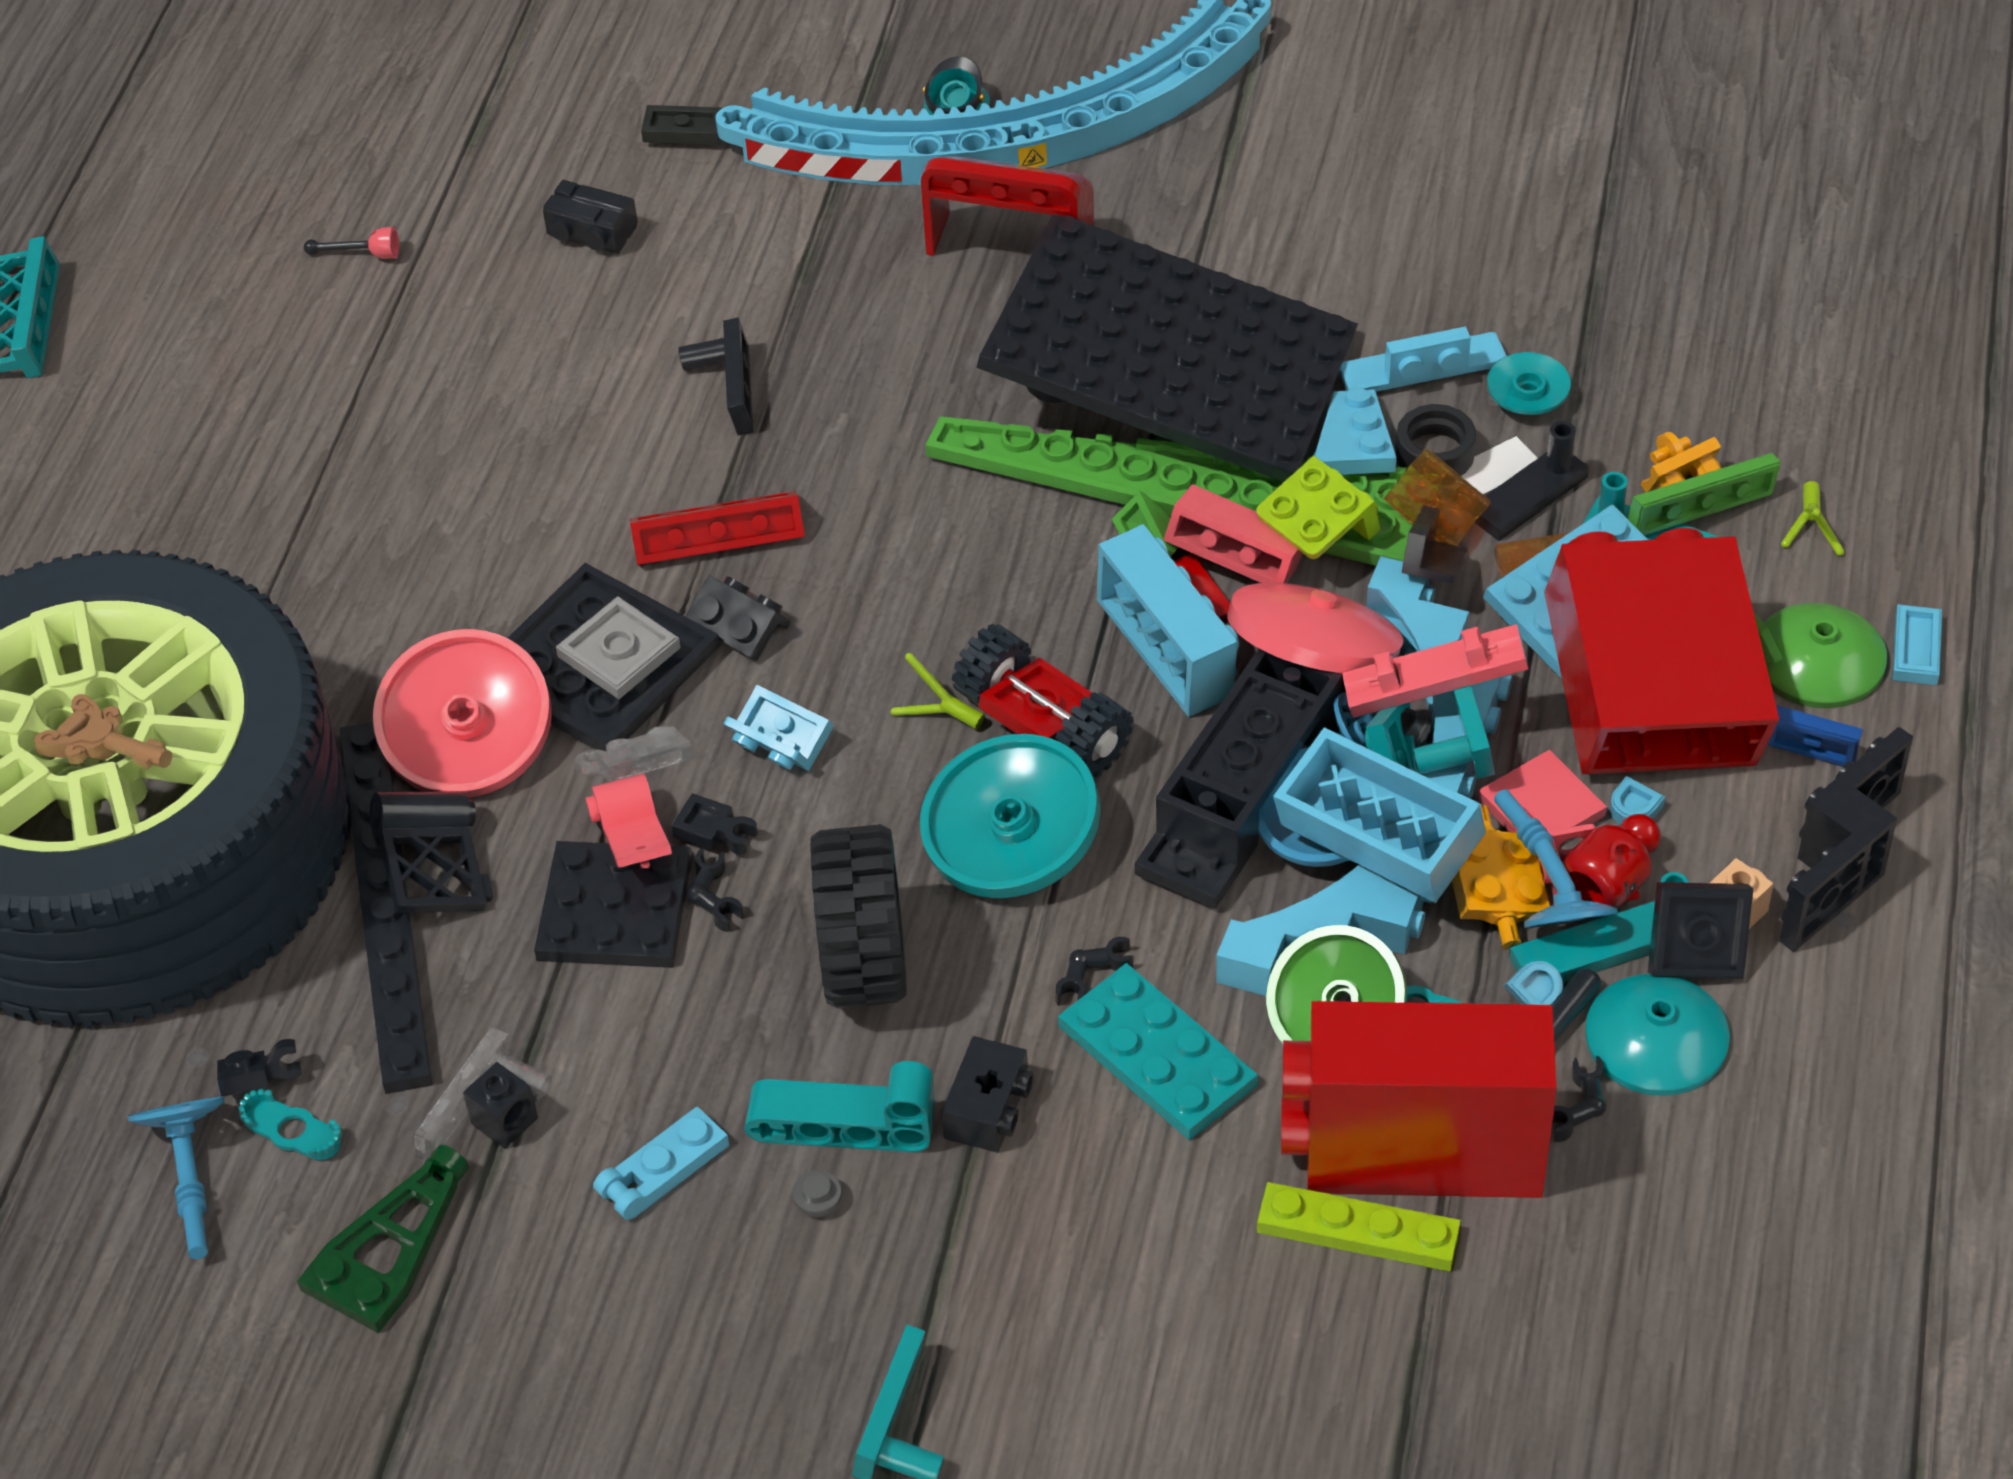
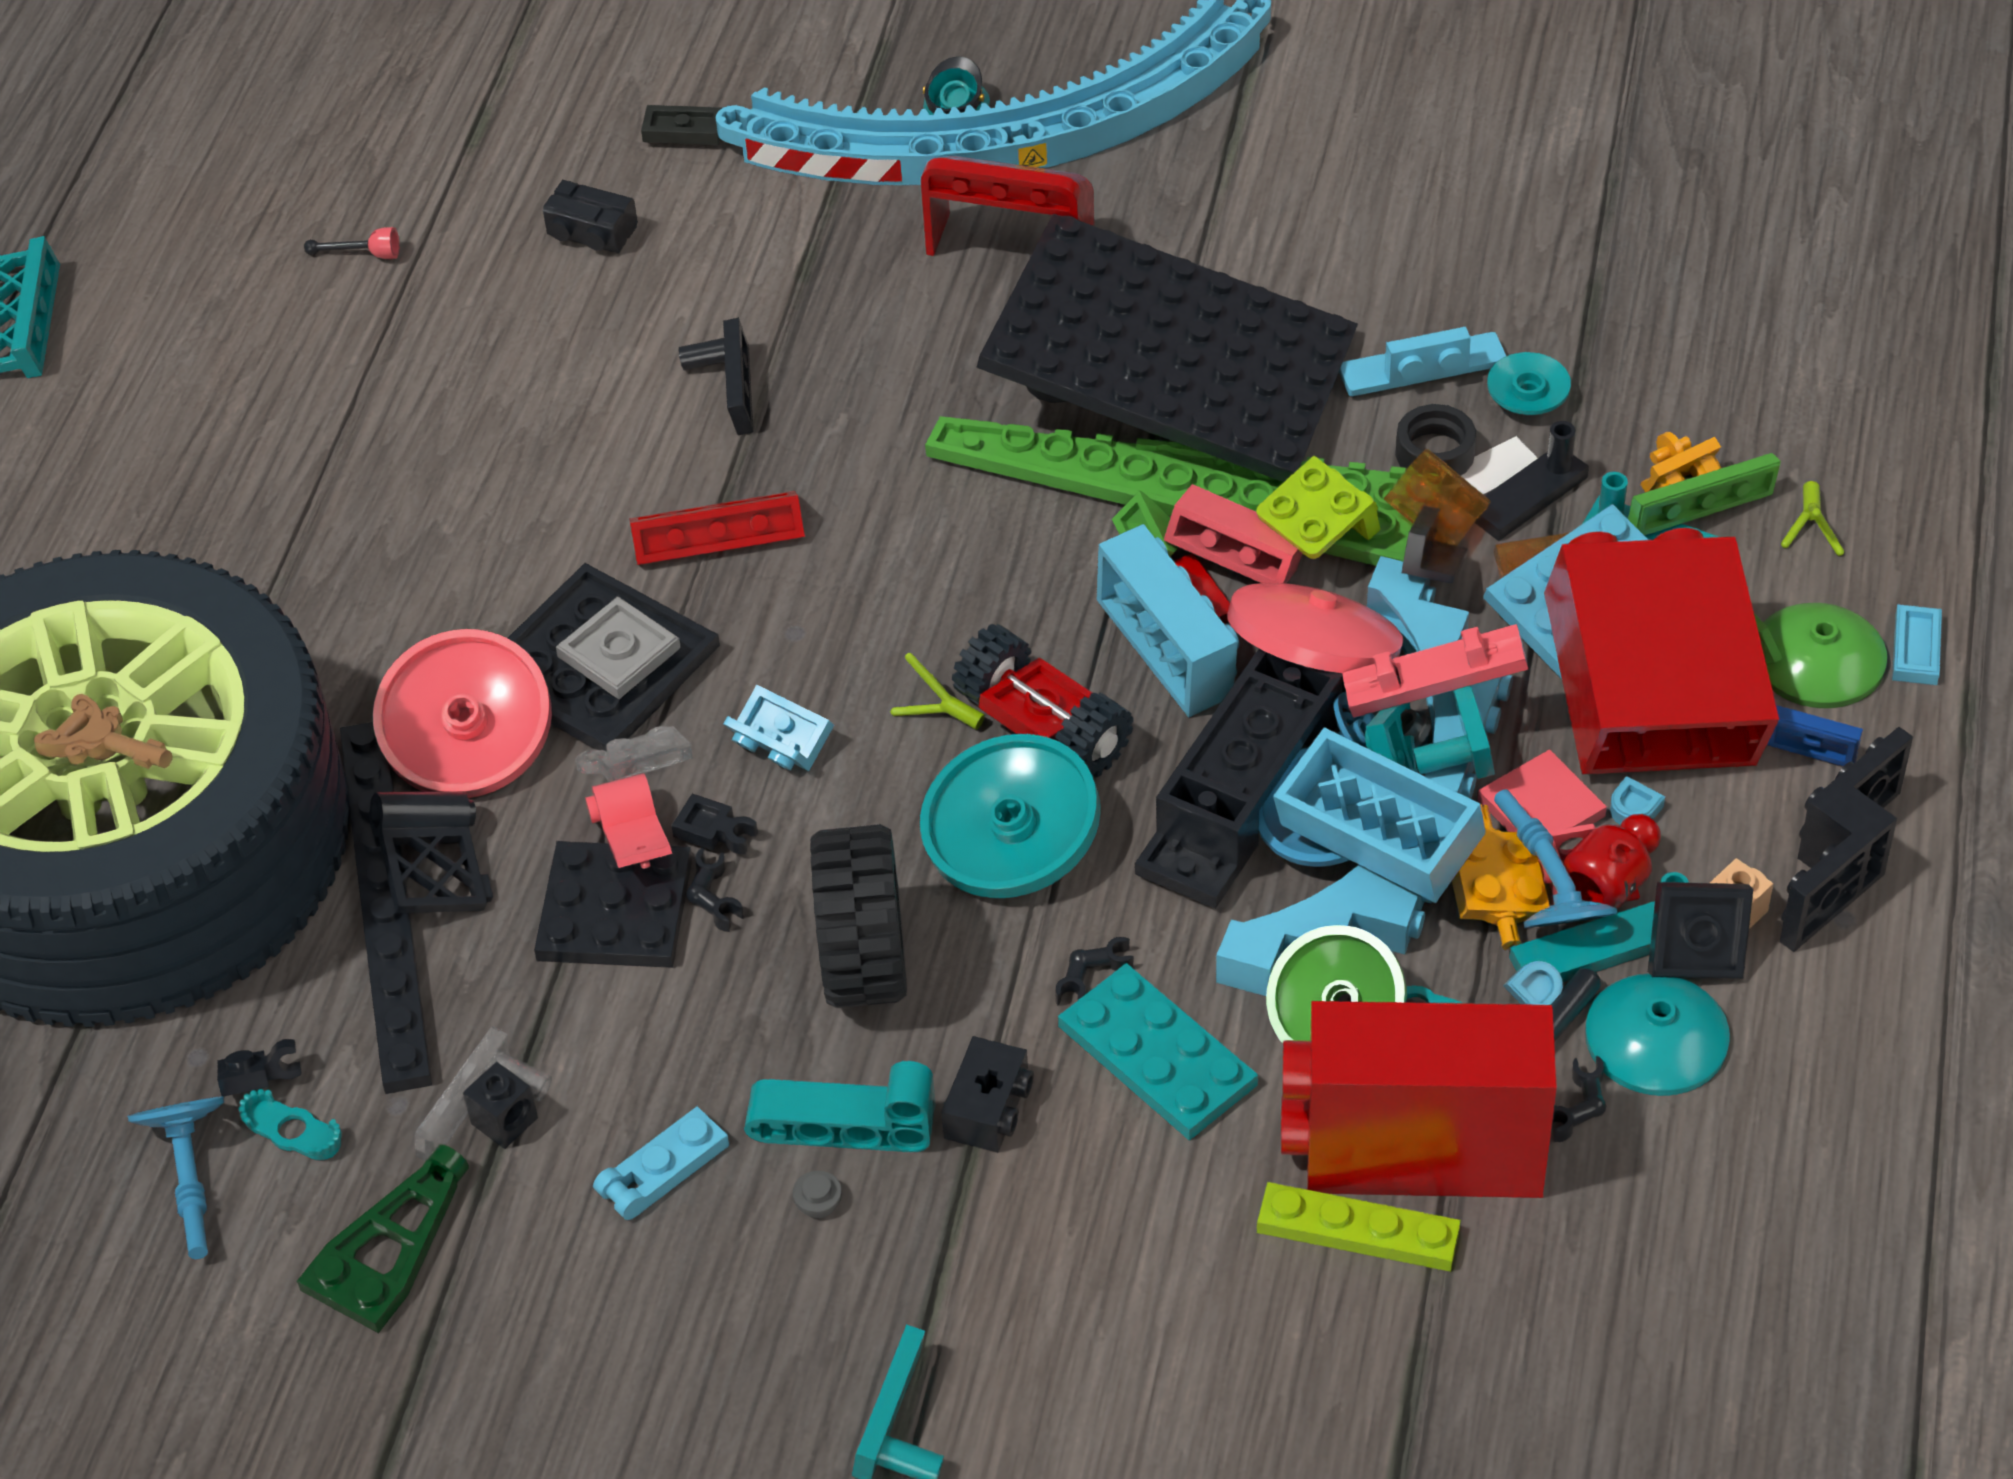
black bracket [685,575,791,661] -> none
medium azure wing [1314,388,1396,475] -> none

